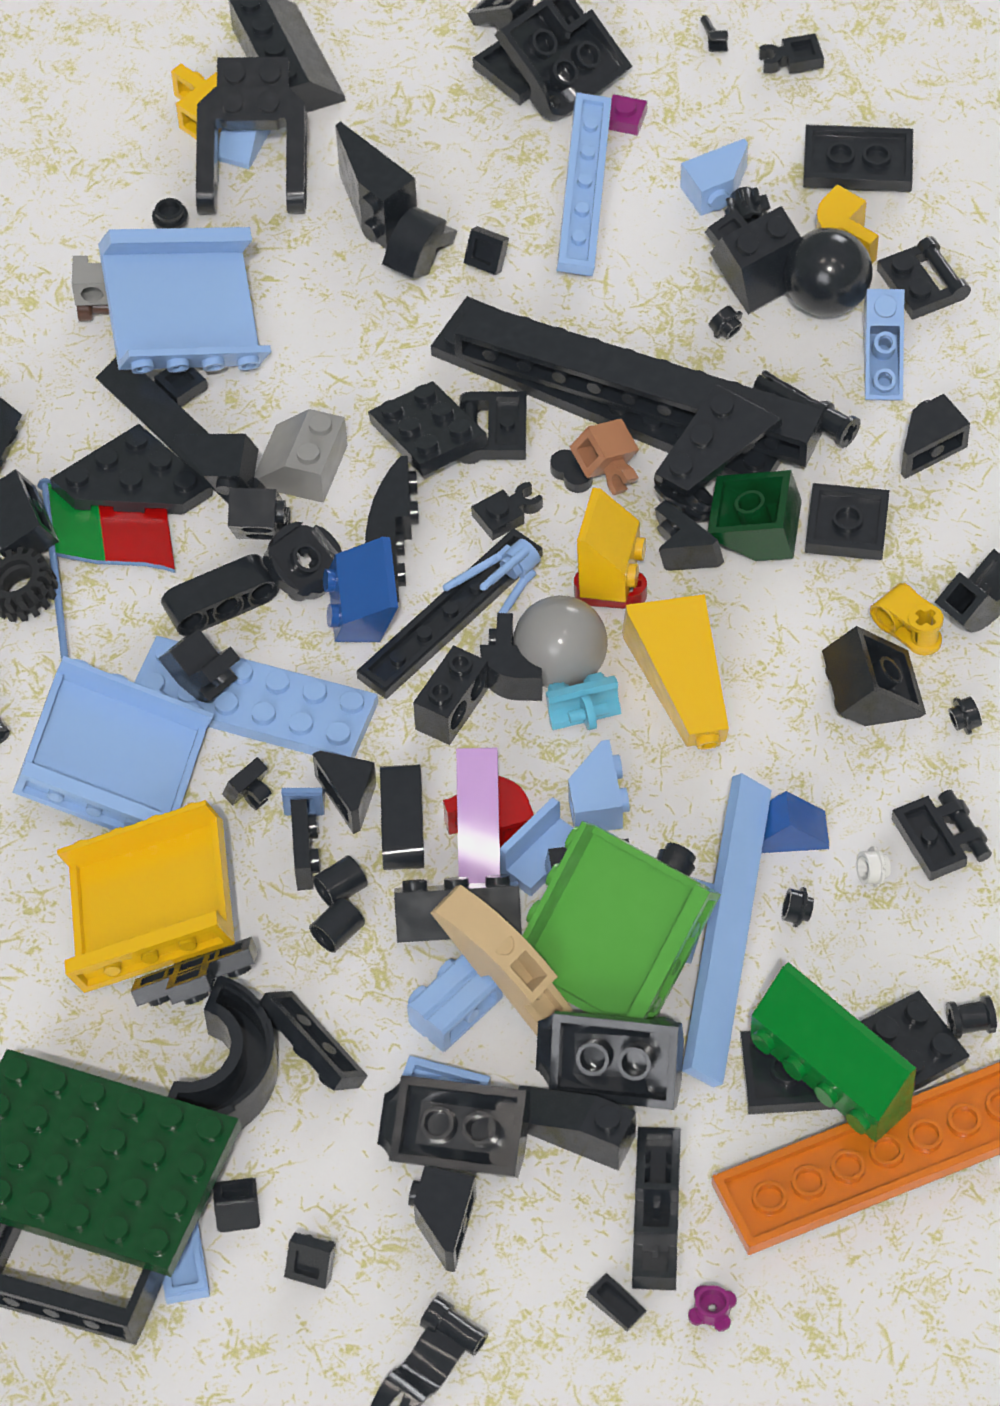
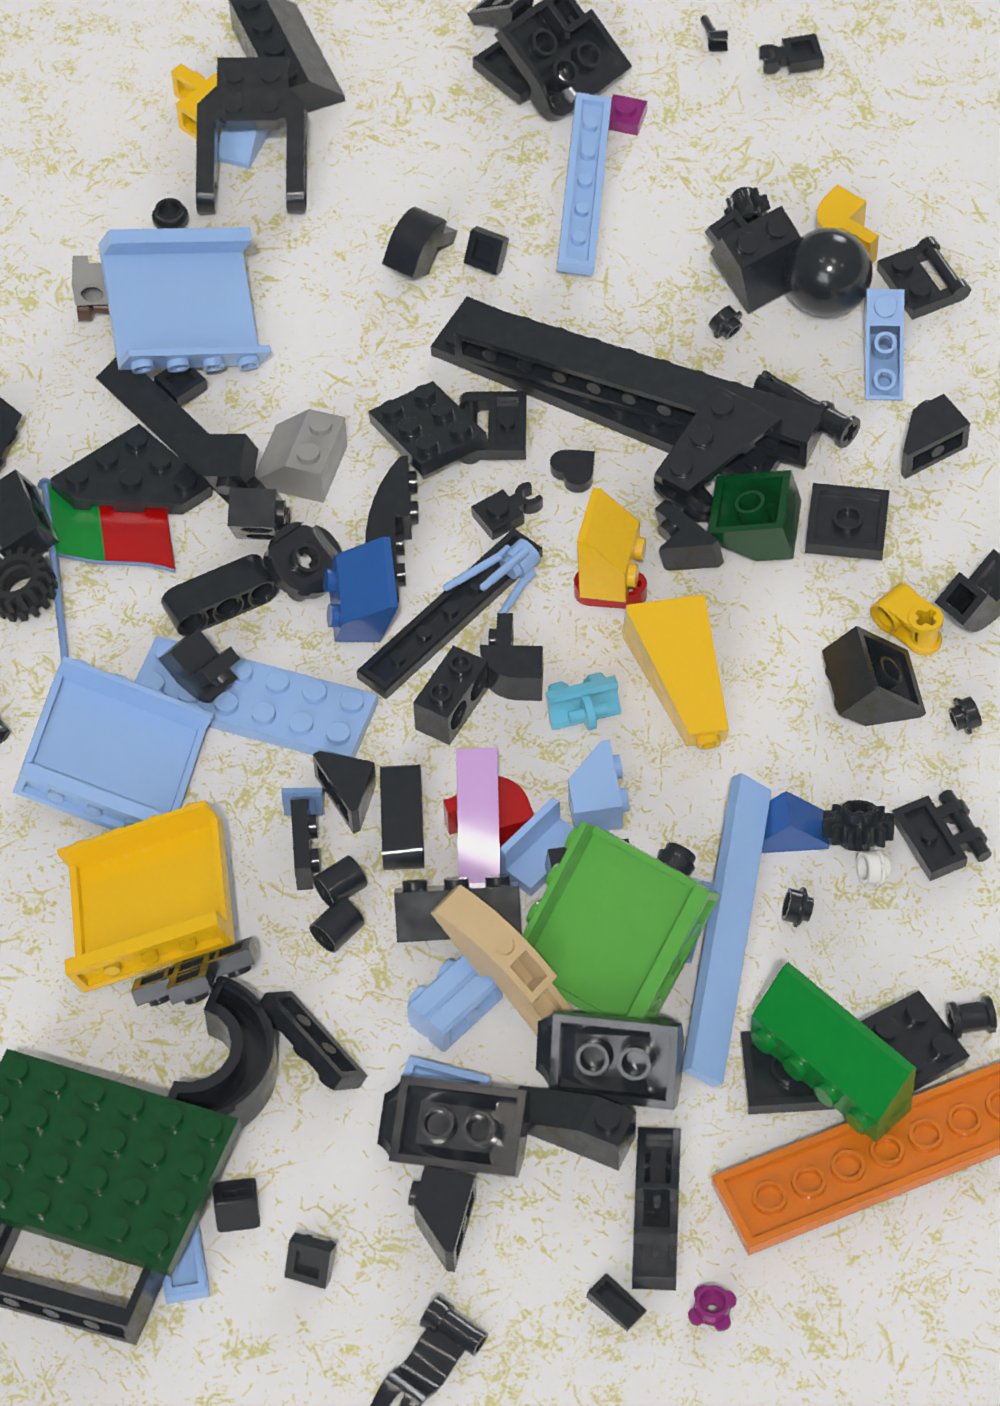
black tile [222,757,272,811] -> none
black slope [335,121,417,249] -> none
light grey piece [513,595,608,688] -> none
nougat brick [569,418,639,495] -> none
light blue slope [680,138,748,216] -> none
black plate [803,124,913,191] -> none
none -> black gear [823,800,895,851]

